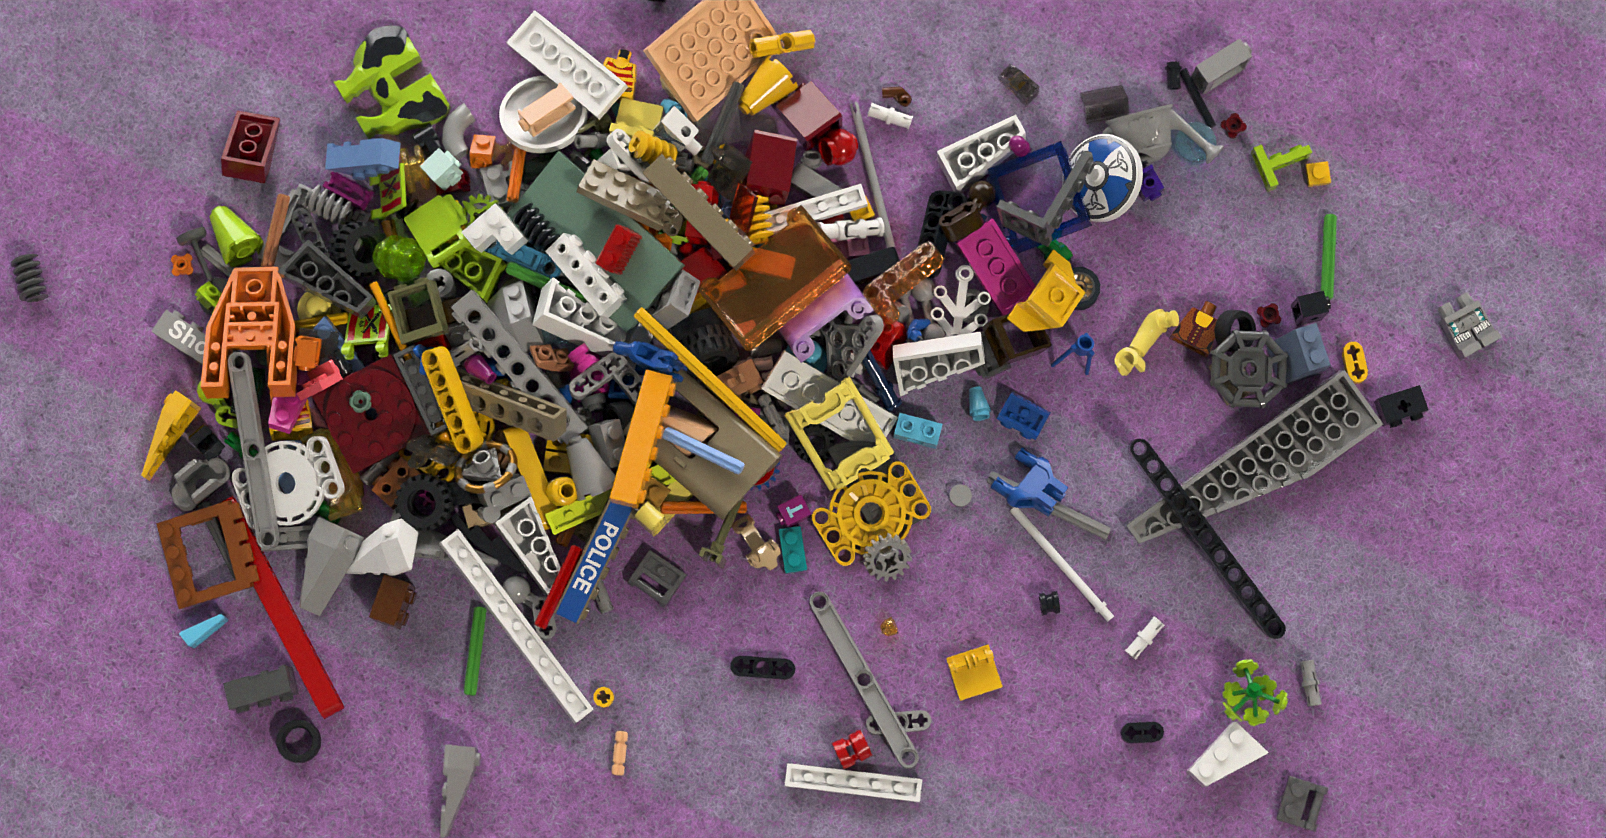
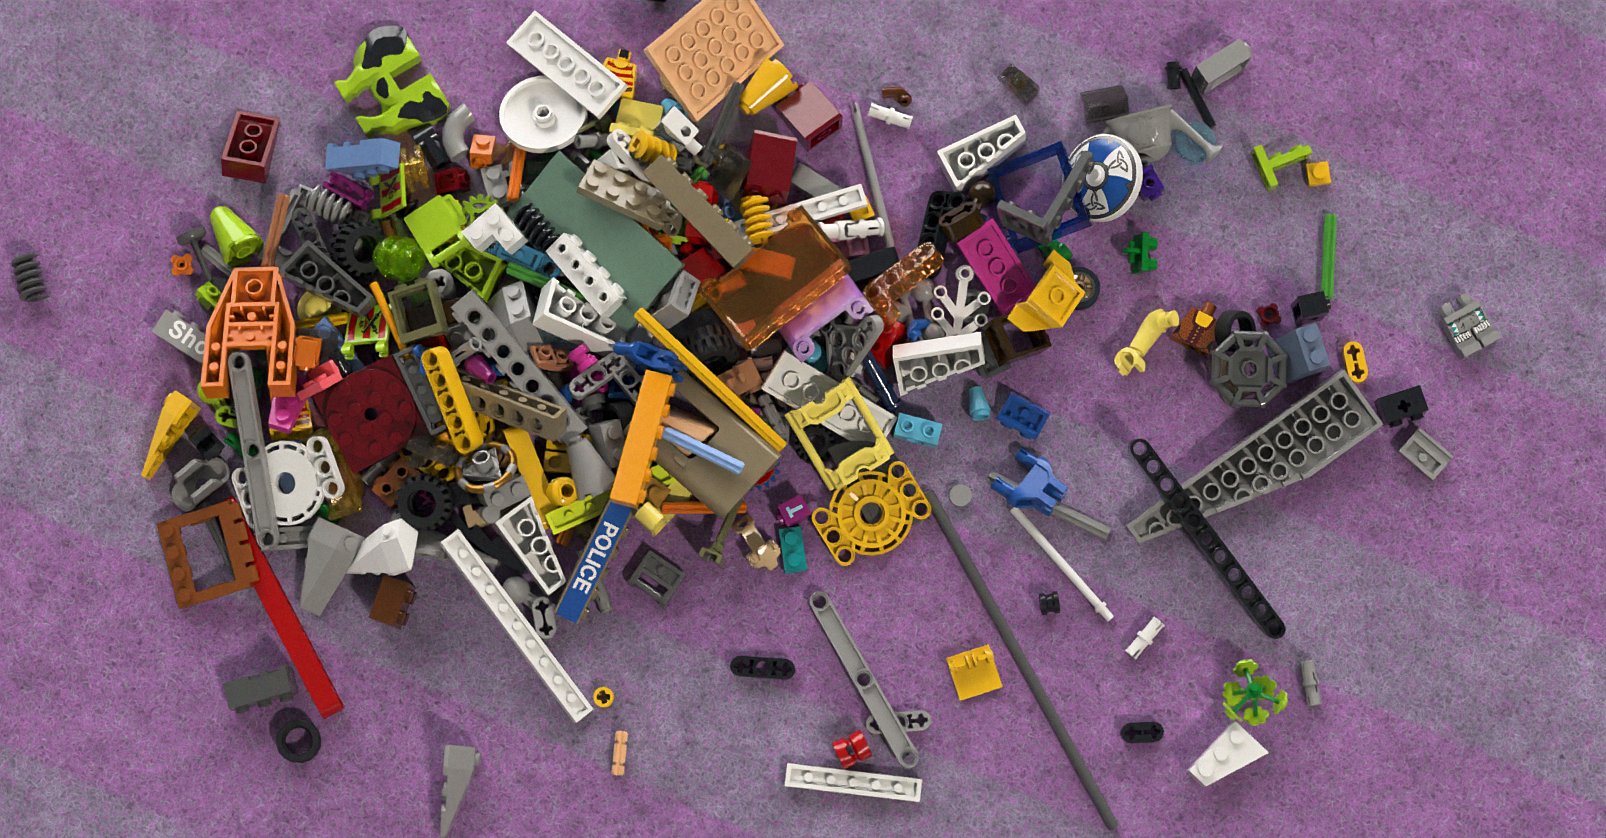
medium azure slope [179,614,229,648] -> none
sand green plate [349,390,372,413] -> none
light aqua brick [420,148,463,191] -> none
bright green axle [464,607,487,696] -> none
light nougat window [518,83,576,137] -> none
red axle [535,545,583,629] -> none
red brick [595,224,642,275] -> none
clear red piece [729,183,758,233] -> none
yellow piece [749,30,815,58] -> none
light grey plate [801,150,822,170] -> none
red piece [818,129,858,165] -> none
light grey gear [863,533,912,582] -> none
clear yellow hinge [880,617,899,636] -> none
magenta axle [1009,135,1033,160] -> none
blue plant [1051,333,1095,375] -> none
dark red plate [1220,113,1247,139] -> none
flat silver plate [1276,776,1329,832] -> none
none -> dark grey piece [924,490,1119,831]
none -> green hips [1122,232,1158,275]
none -> light grey plate [1397,427,1454,481]

